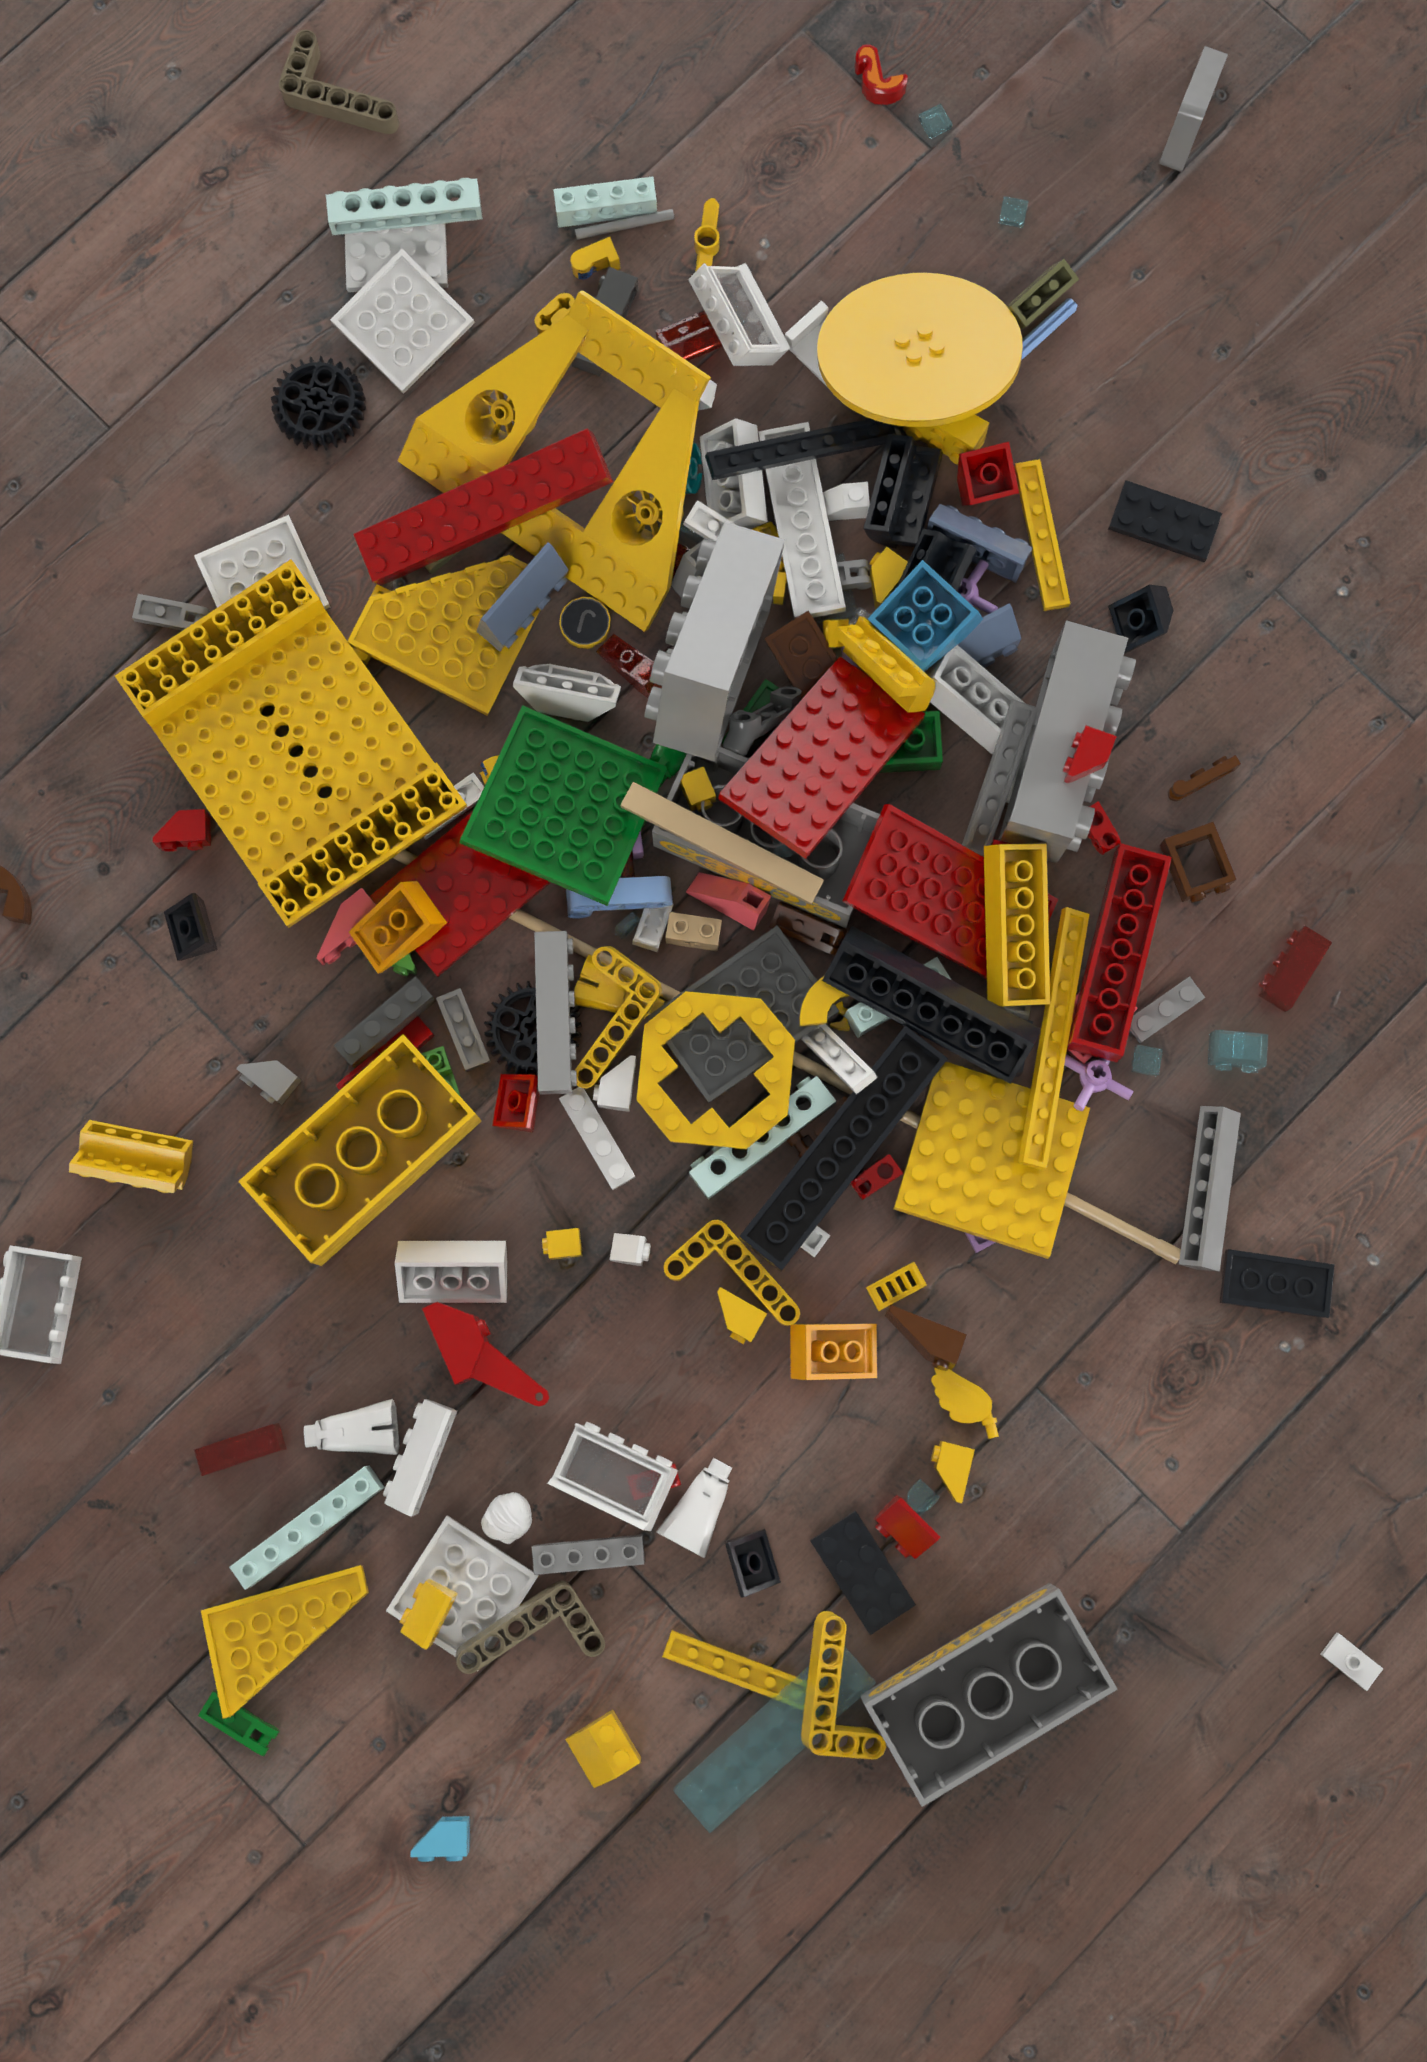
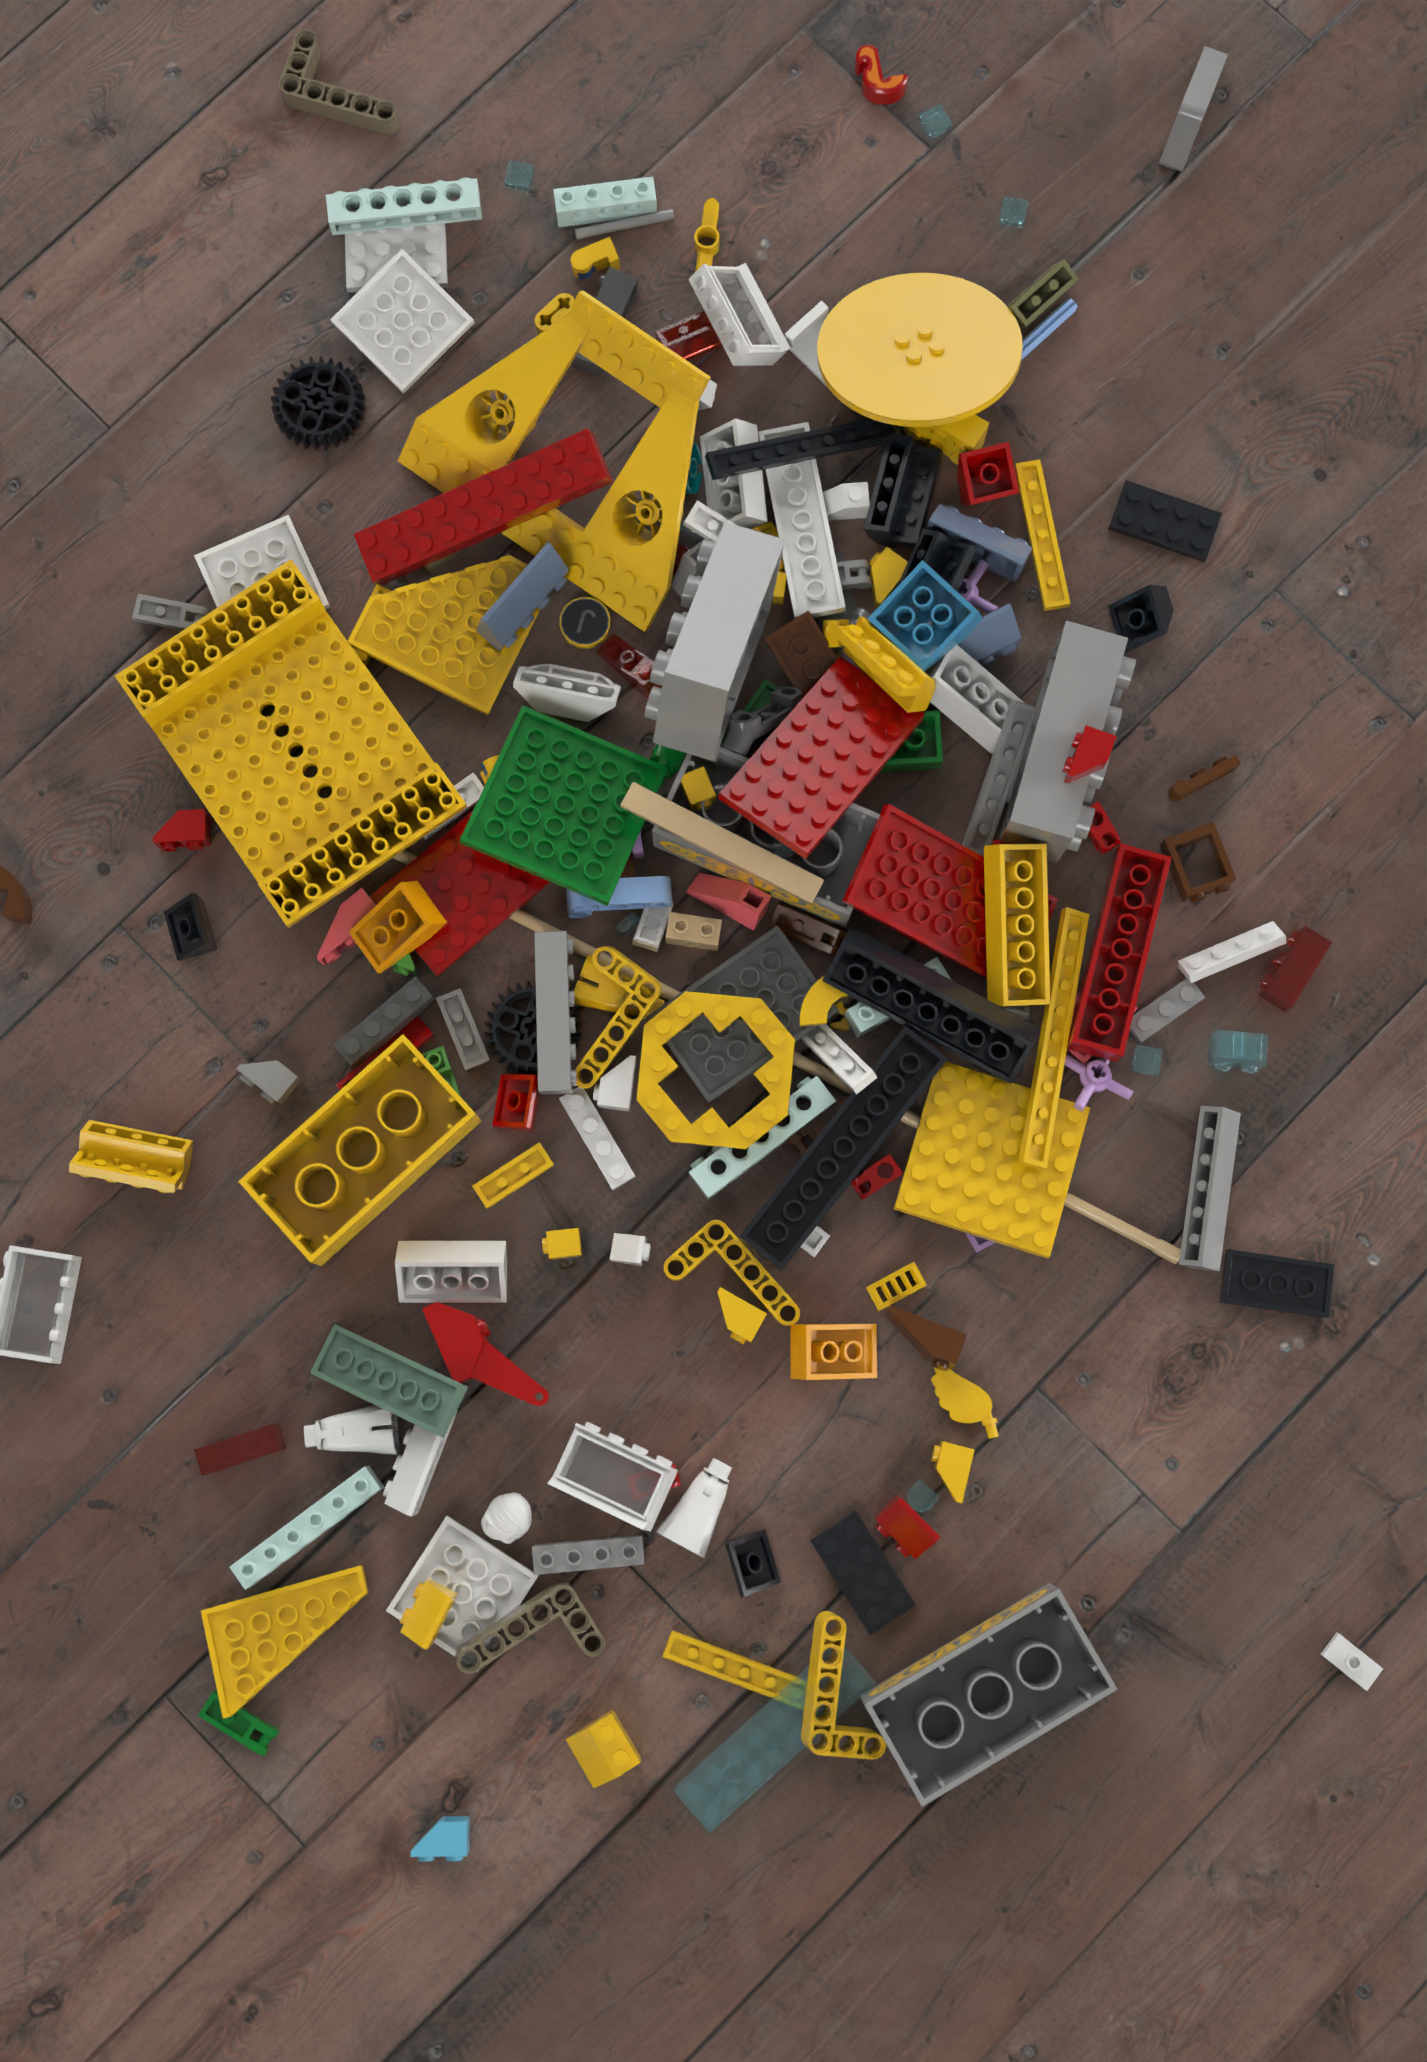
none -> sand green plate [310,1324,468,1438]
none -> yellow plate [472,1142,554,1209]
none -> clear light blue tile [504,160,534,192]
none -> white plate [1178,921,1286,983]

